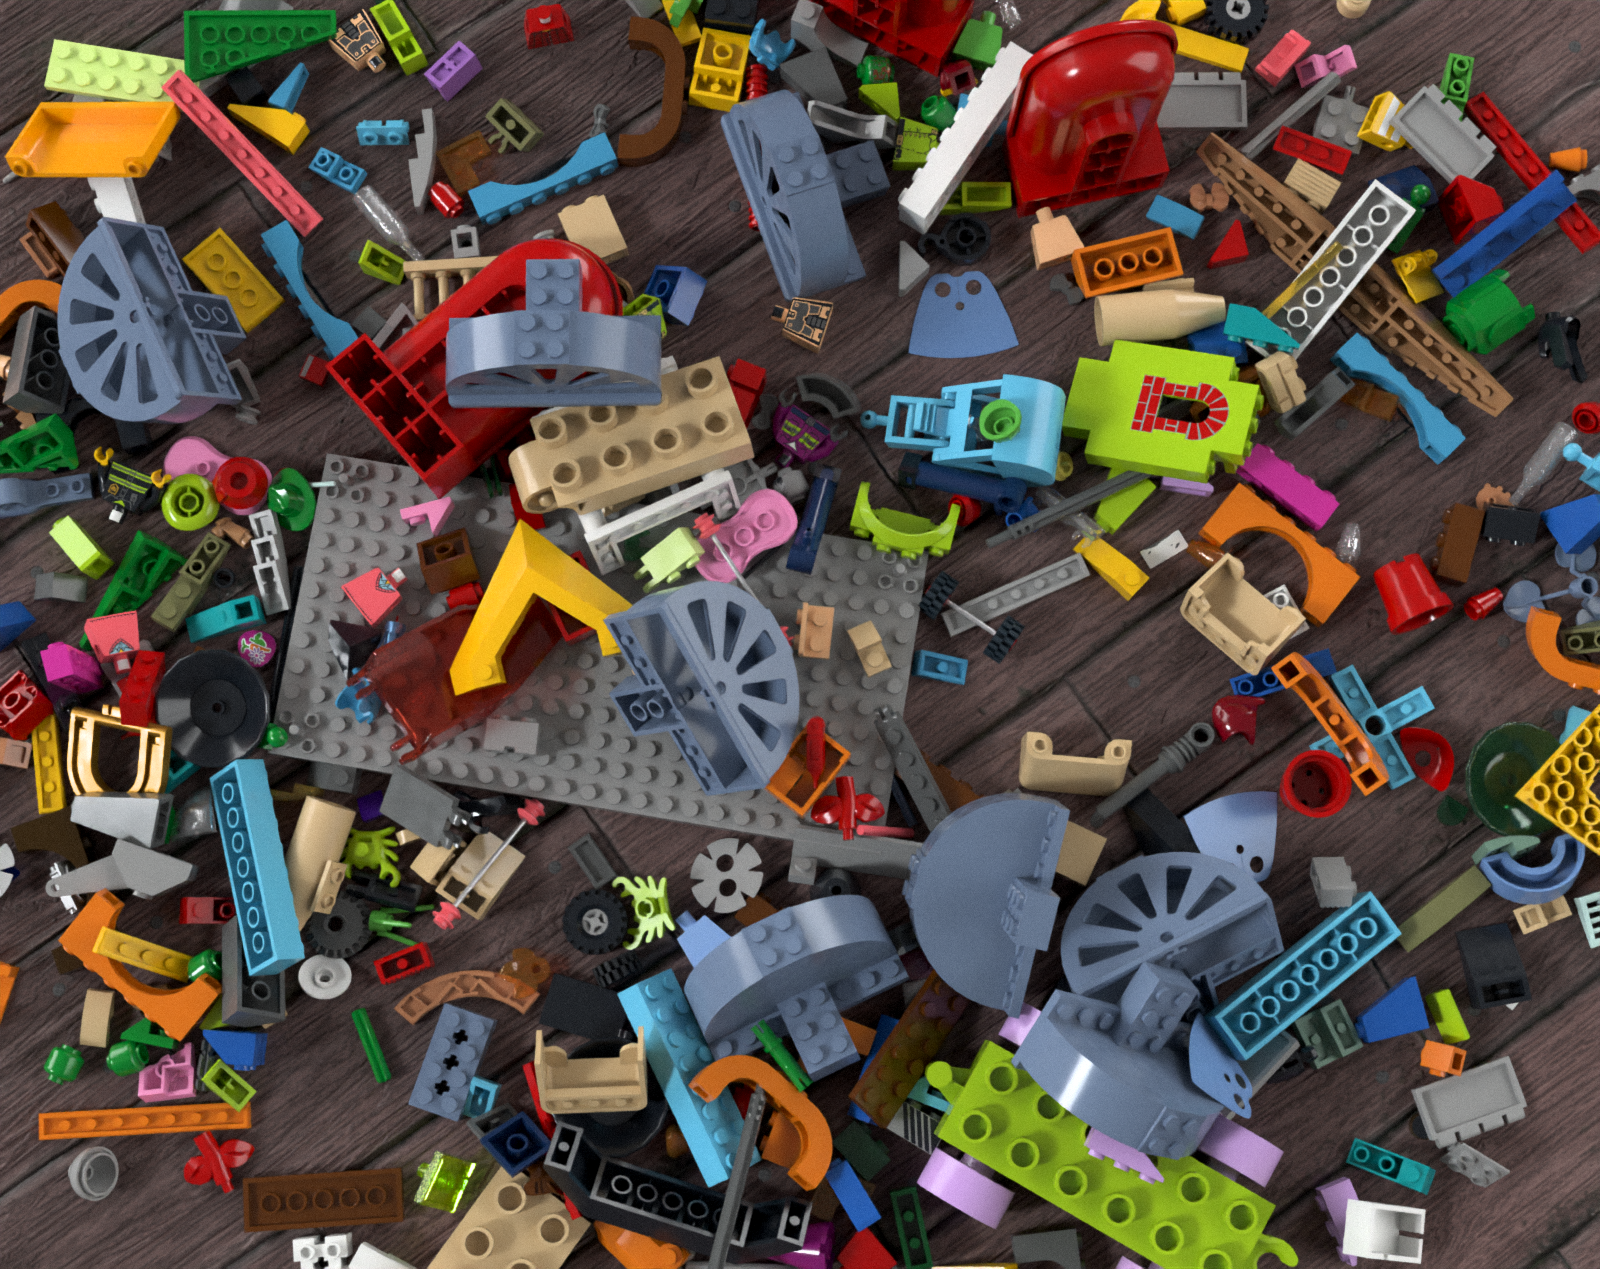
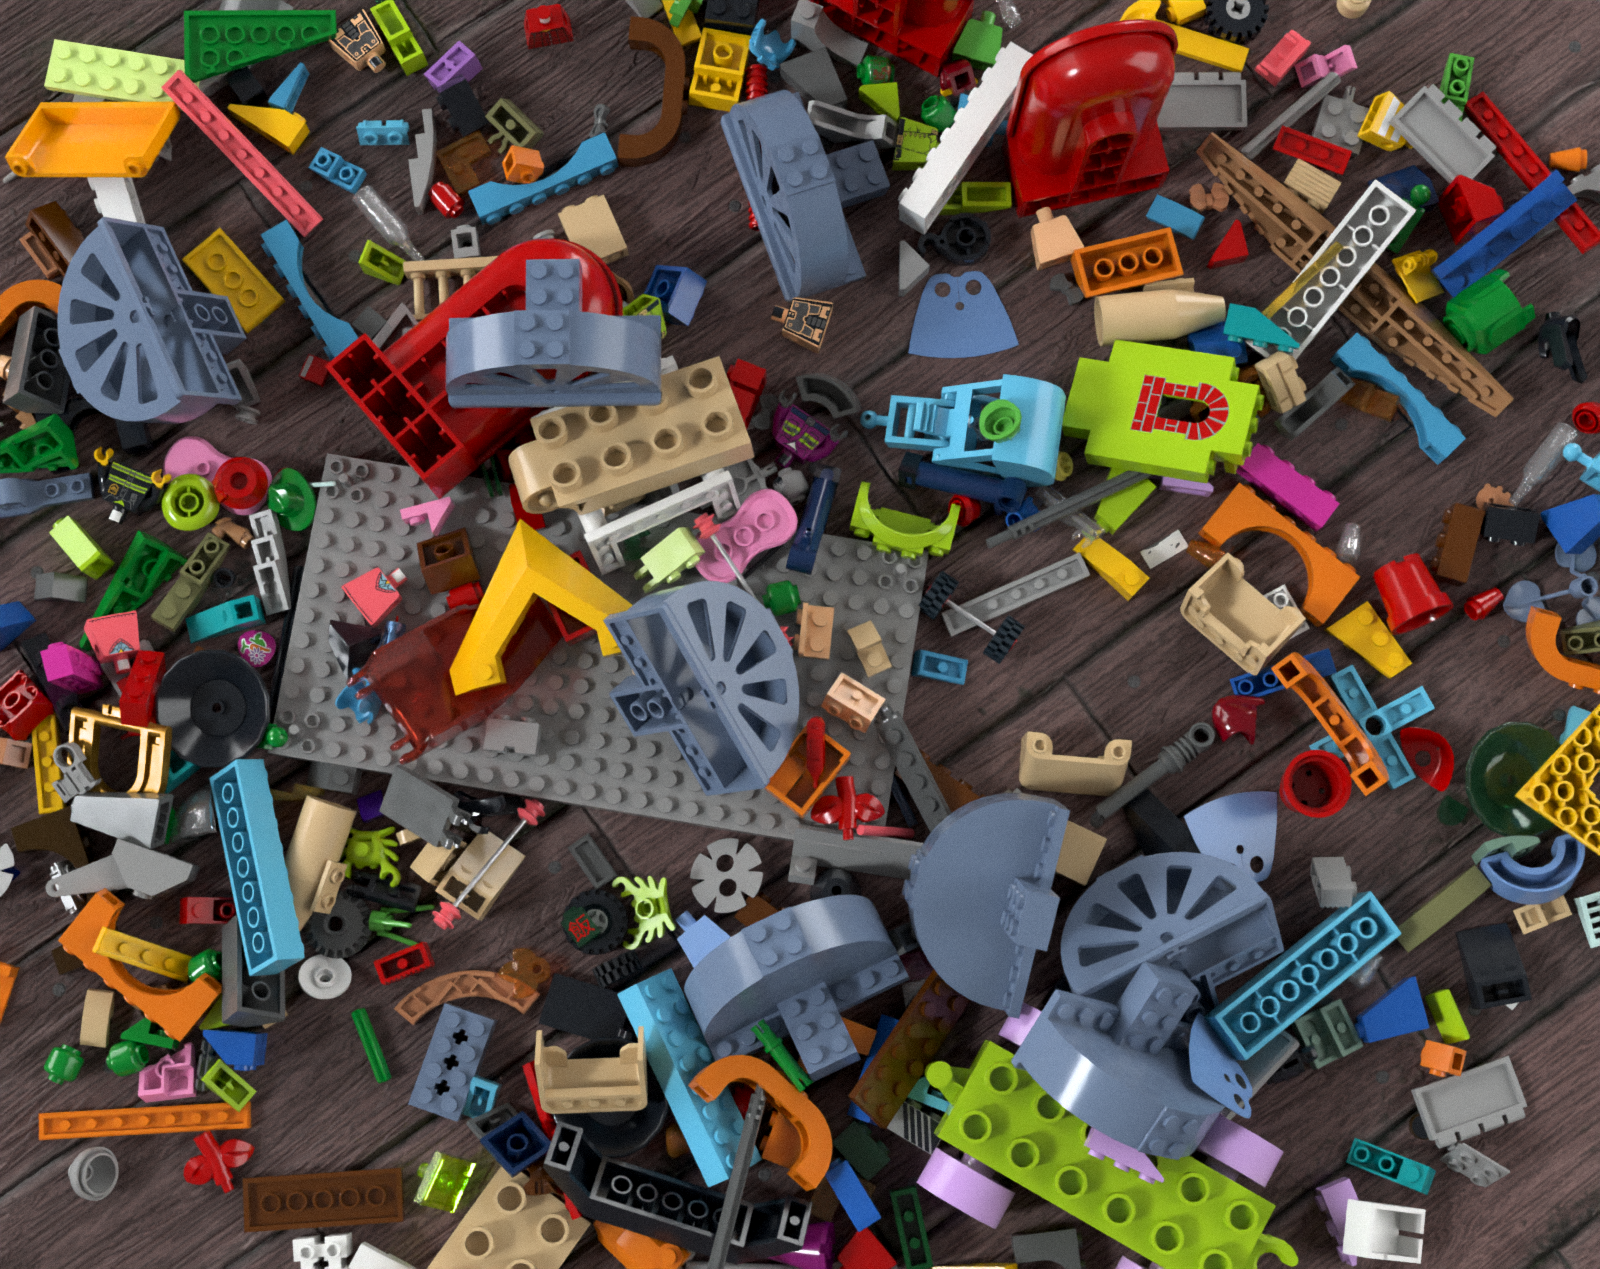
none -> light grey piece [52,742,101,803]
none -> black brick [435,74,489,137]
none -> orange brick [502,145,544,184]
none -> clear green brick [560,906,602,948]
none -> green head [762,580,801,616]
none -> light nougat bracket [821,672,886,733]
none -> yellow wing [1324,601,1412,679]
none -> clear cone [1347,953,1383,989]

